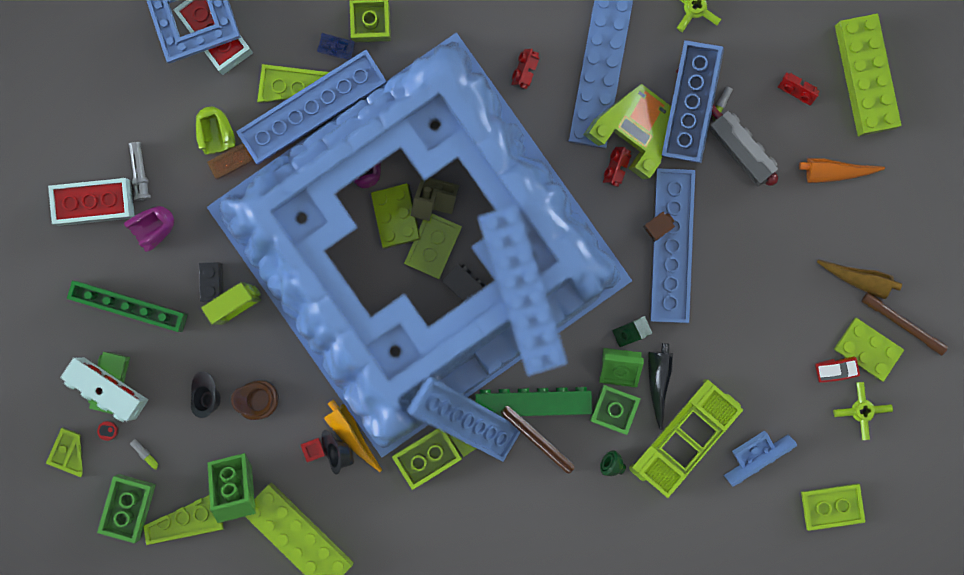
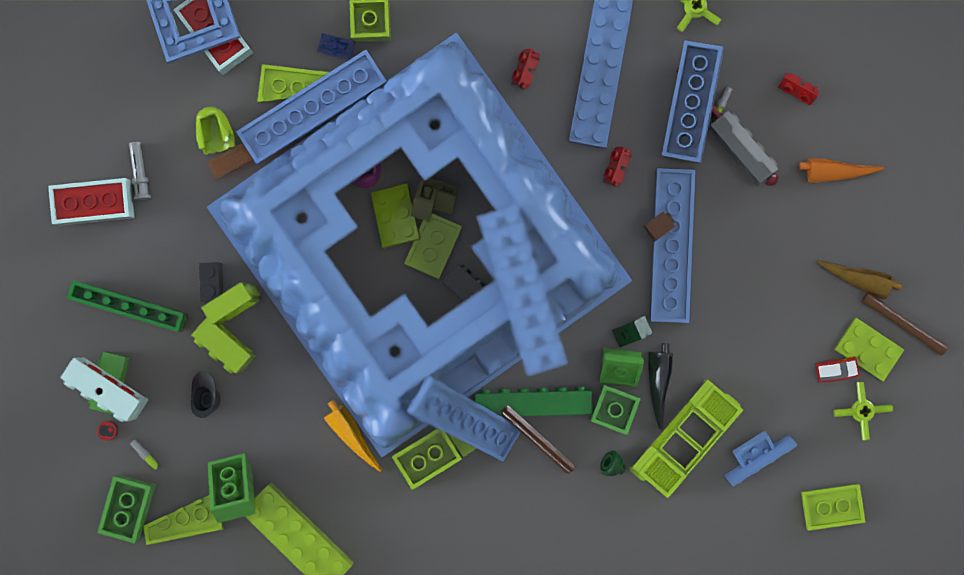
lime wing [46,427,83,477] -> none
magenta hair [124,206,174,252] -> none
reddish brown piece [231,381,278,420] -> none
red tile [301,438,326,463] -> none
black piece [322,430,354,475] -> none
lime wedge [583,84,671,179] -> none
lime brick [835,13,902,137] -> none
none -> lime brick [192,318,257,374]

